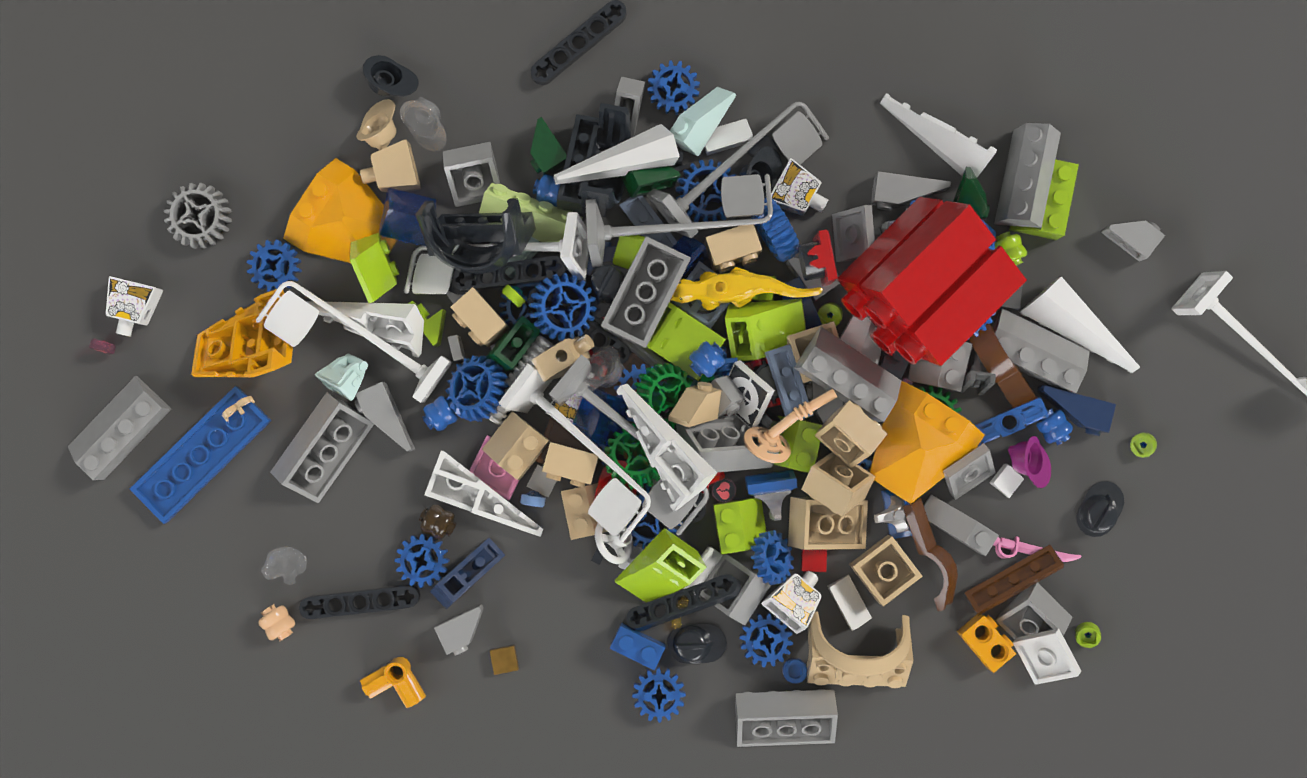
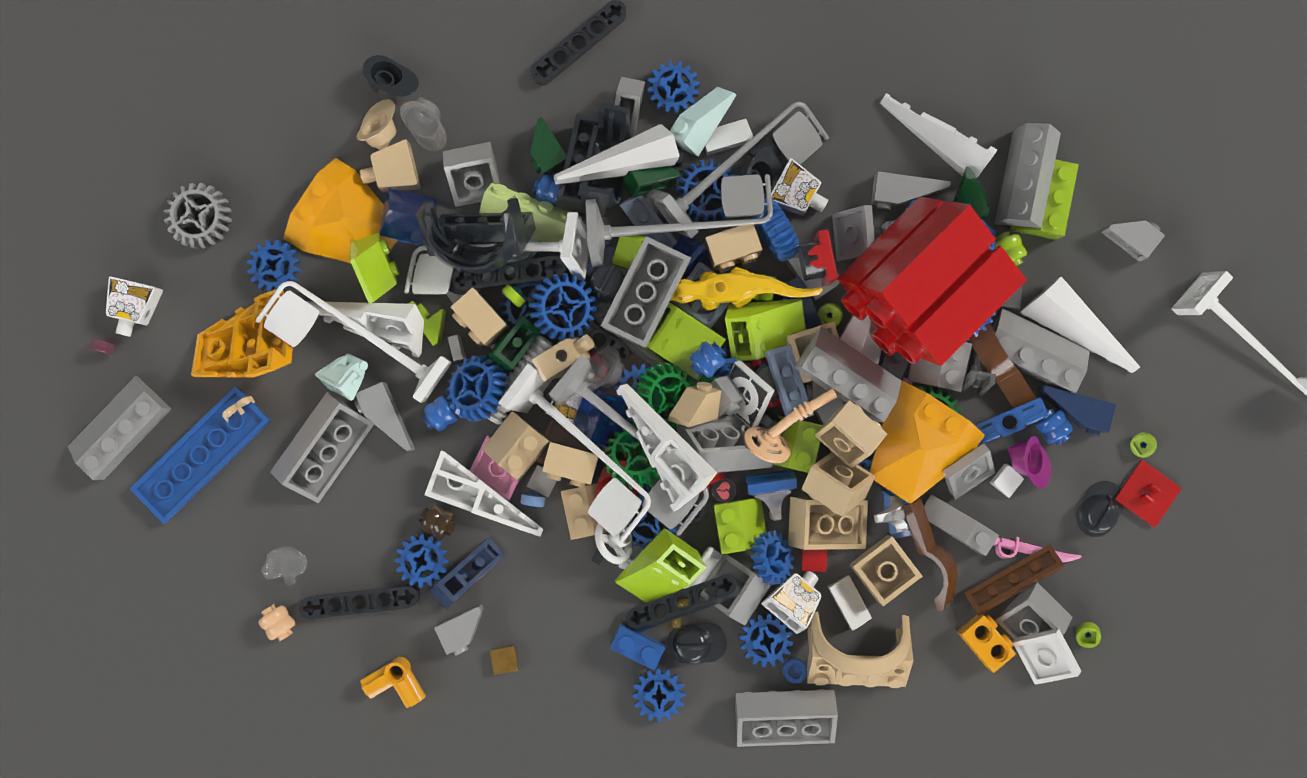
none -> red piece [1115,460,1182,528]

